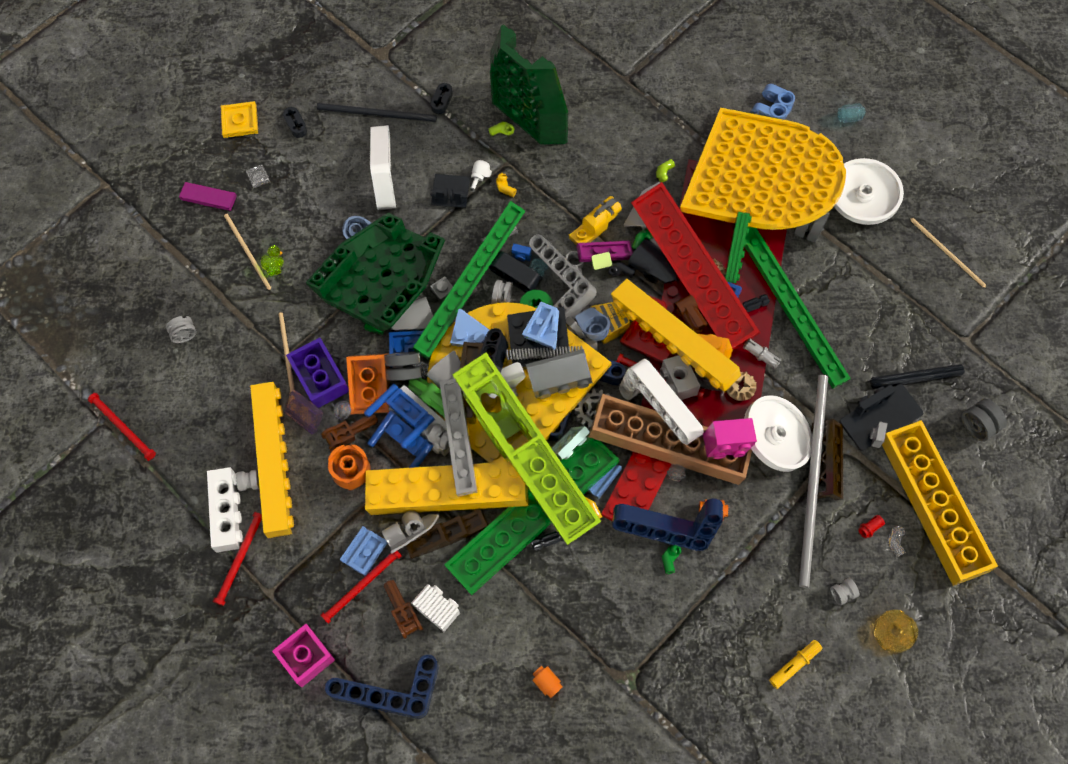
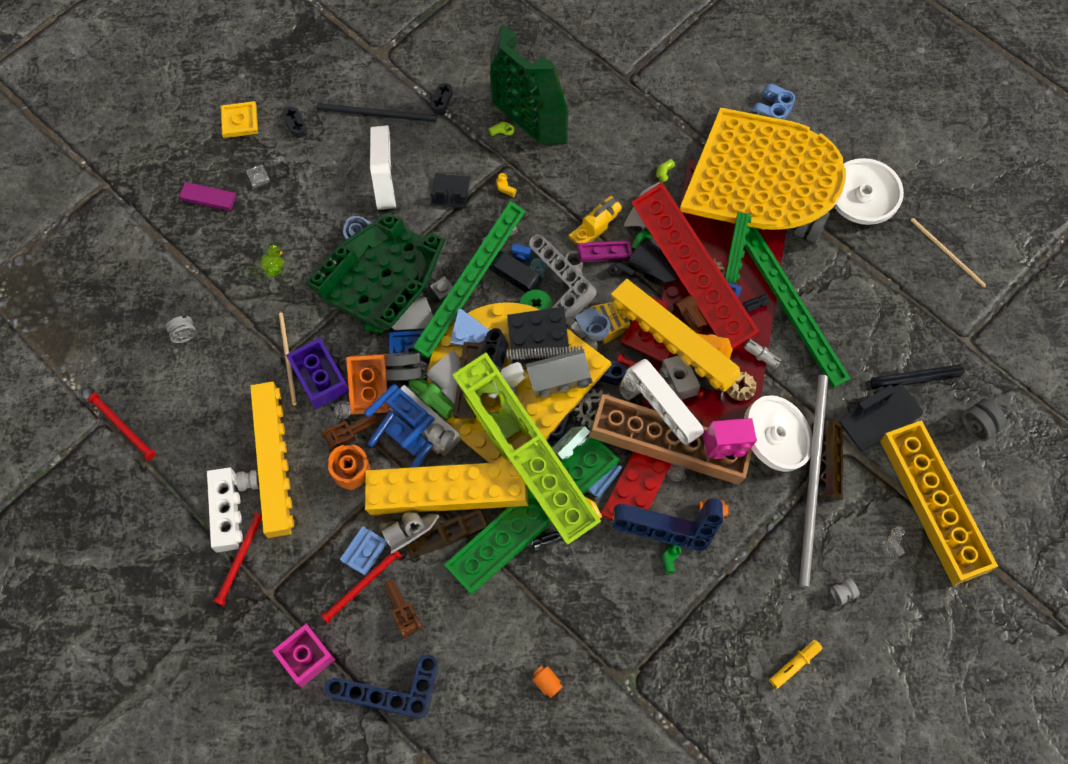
tan axle [224,214,271,290] -> none
plate [284,390,324,435] -> none
white brick [411,584,460,632] -> none
light grey plate [439,379,478,496] -> none
white piece [471,160,492,190] -> none
light grey wheel [491,280,513,304] -> none
light blue wing [522,302,559,350] -> none
yellowish green slope [591,252,612,270] -> none
clear light blue brick [838,103,866,123] -> none
red pin [858,515,885,538] -> none
light grey plate [870,422,887,448] -> none
clear yellow plate [874,610,918,653] -> none

